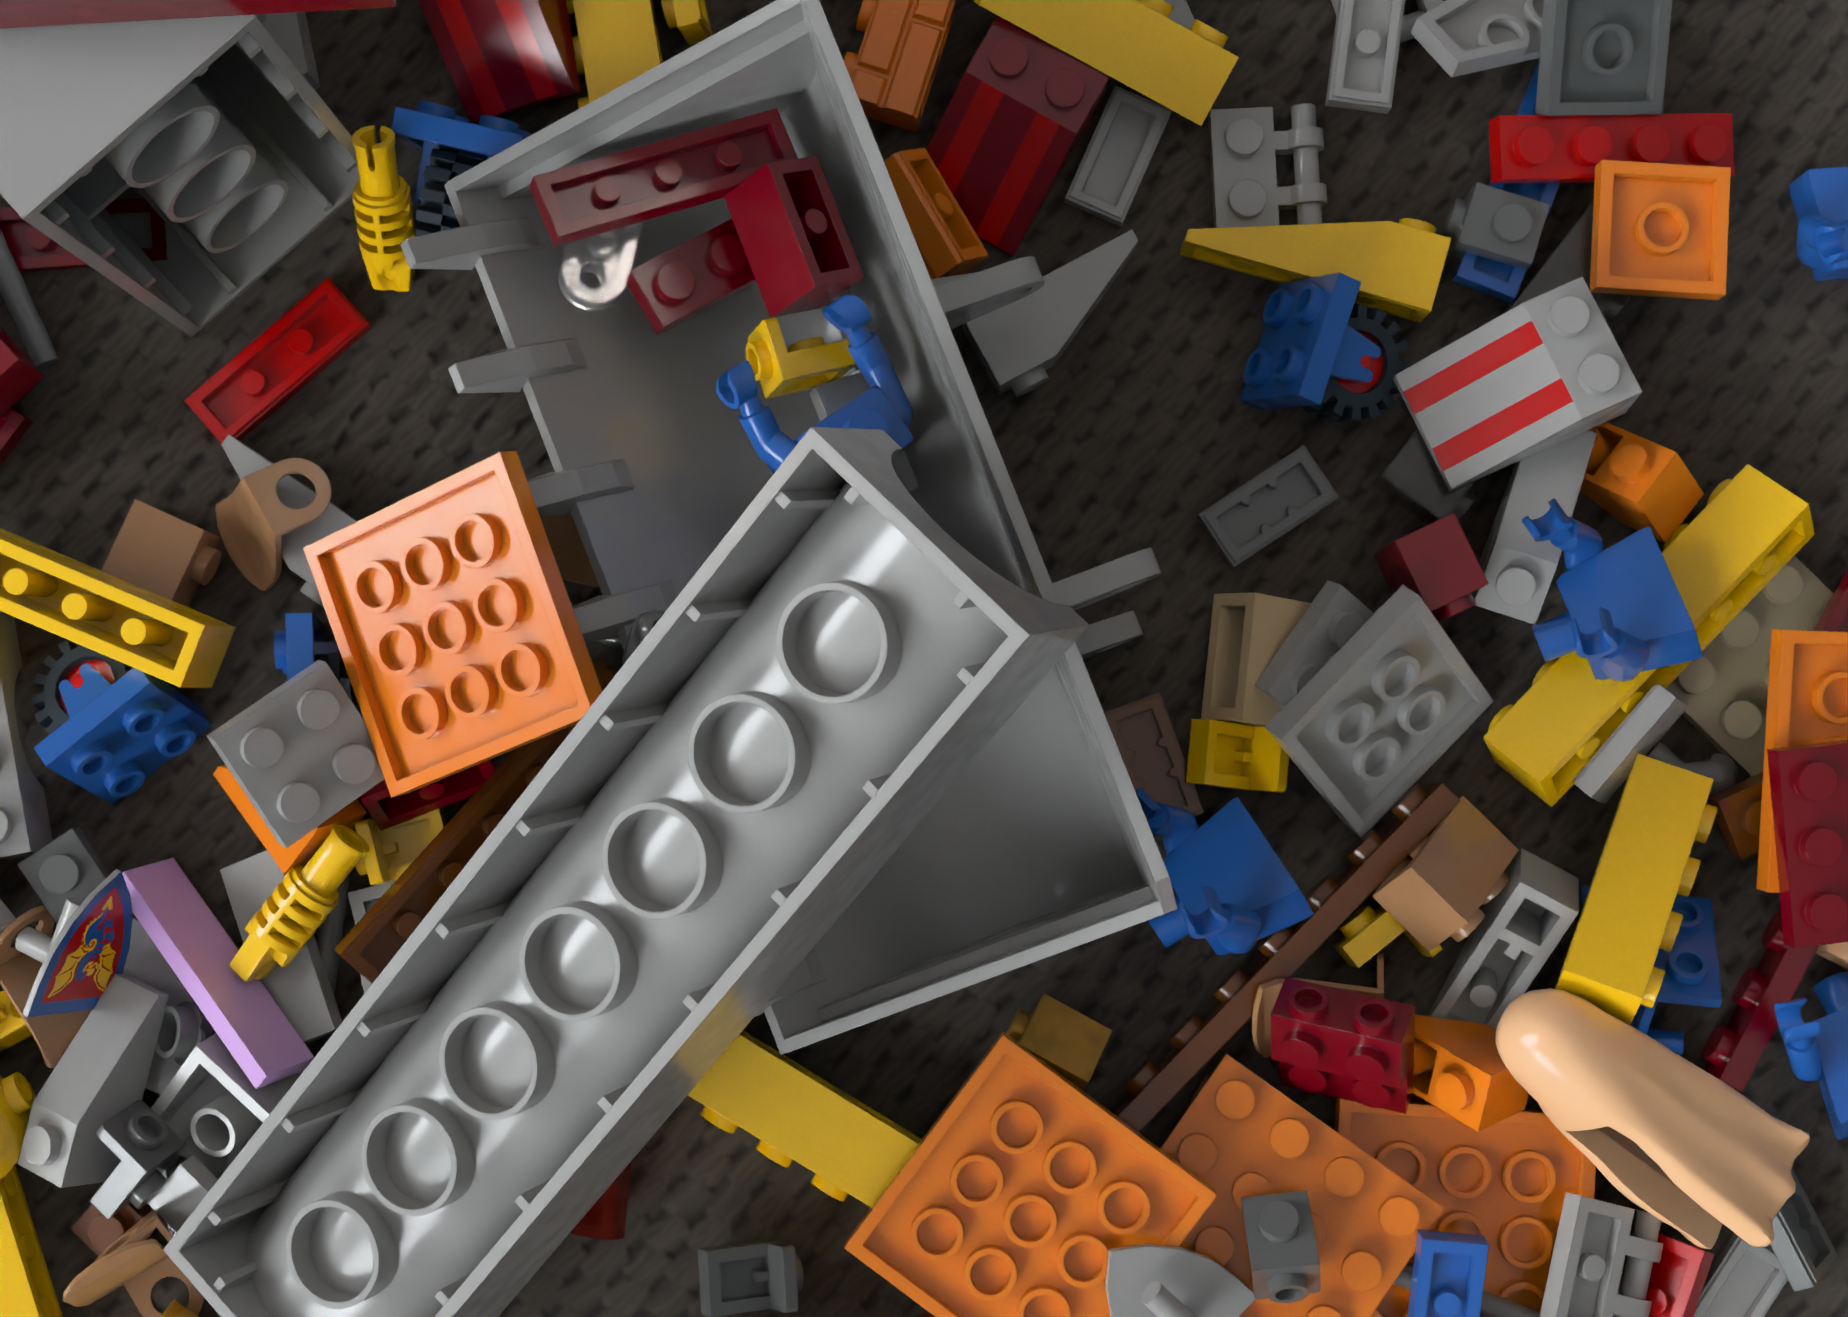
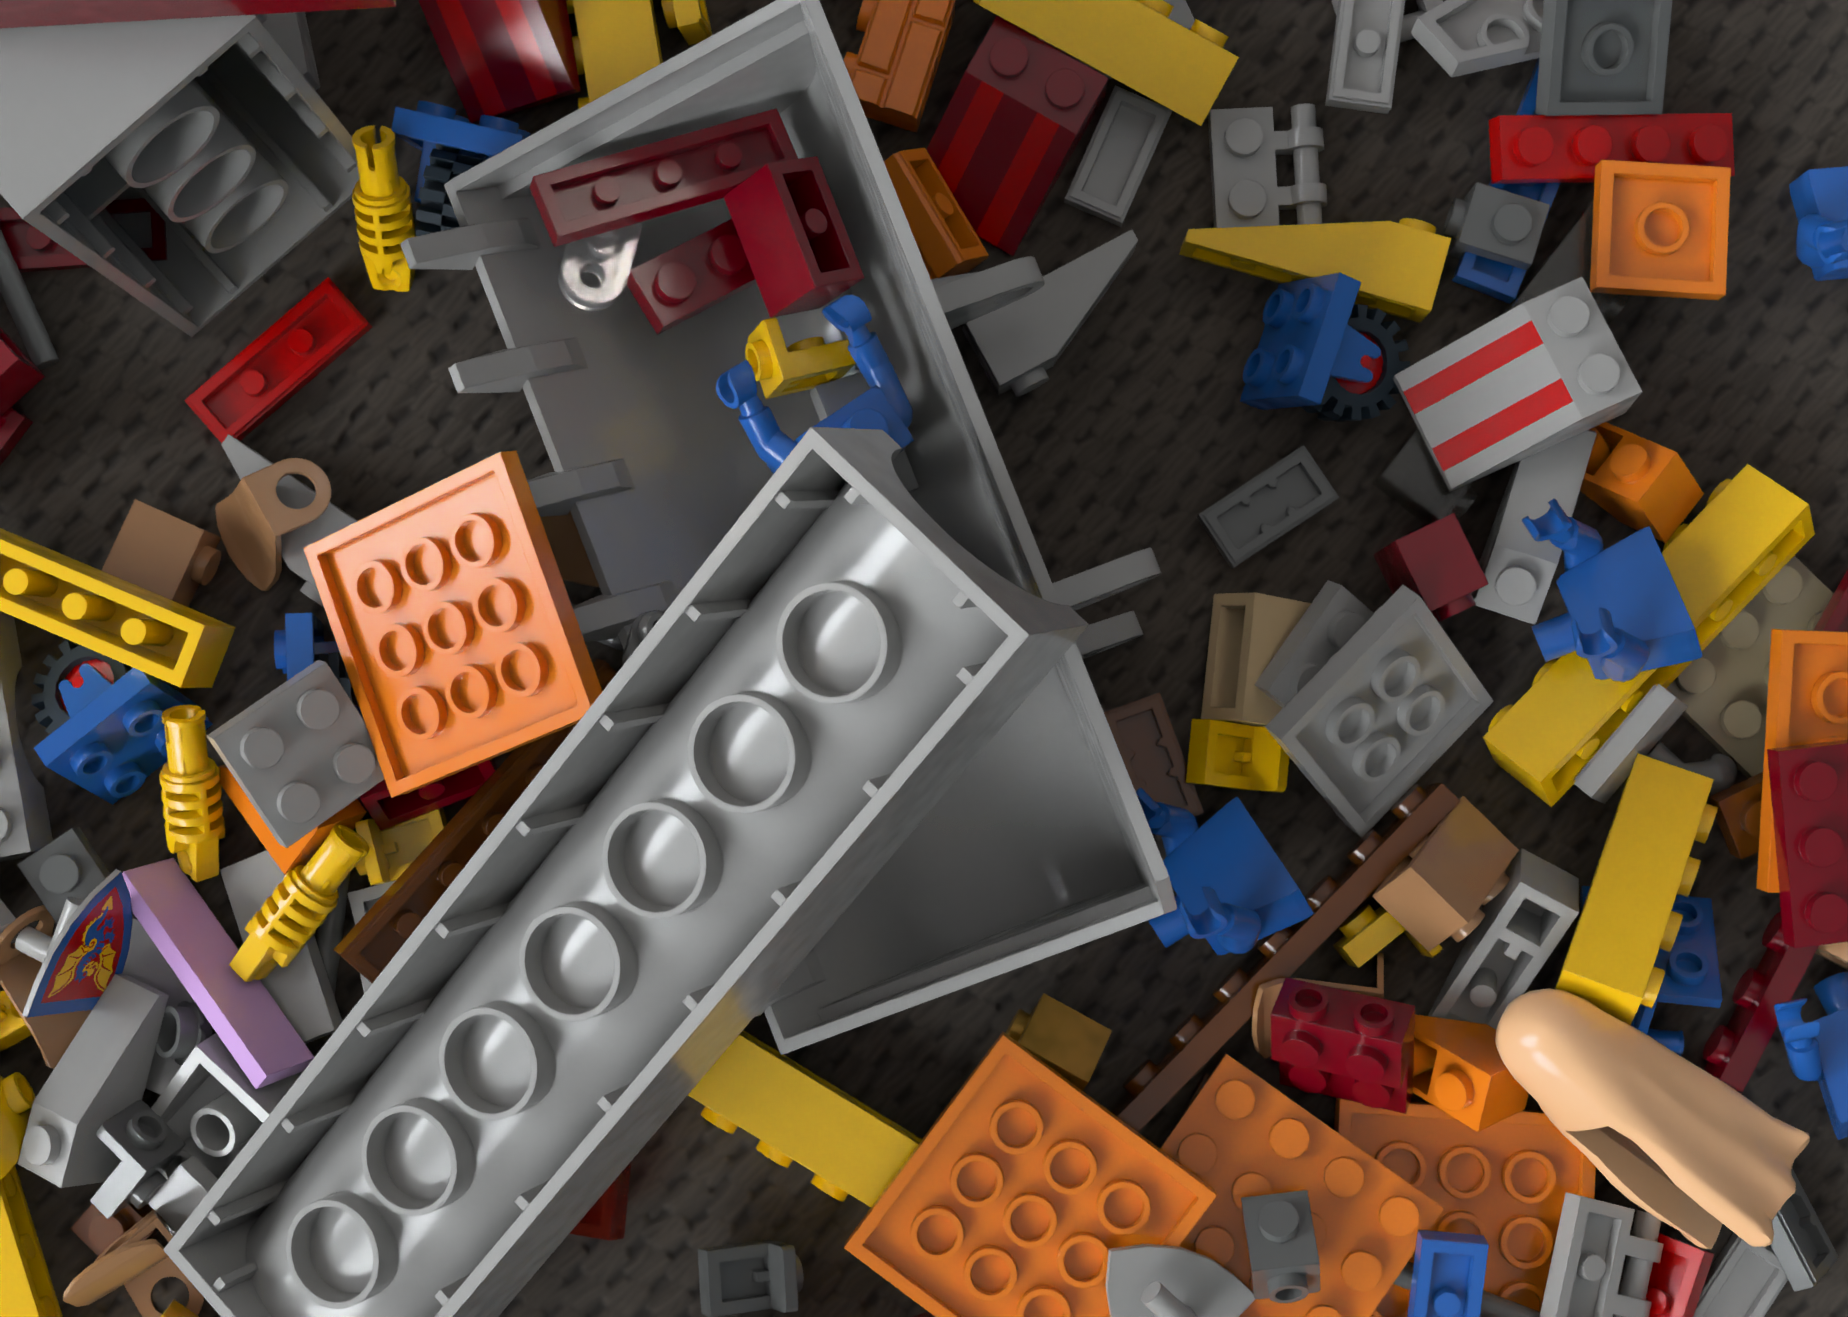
none -> yellow hinge [159,705,225,882]

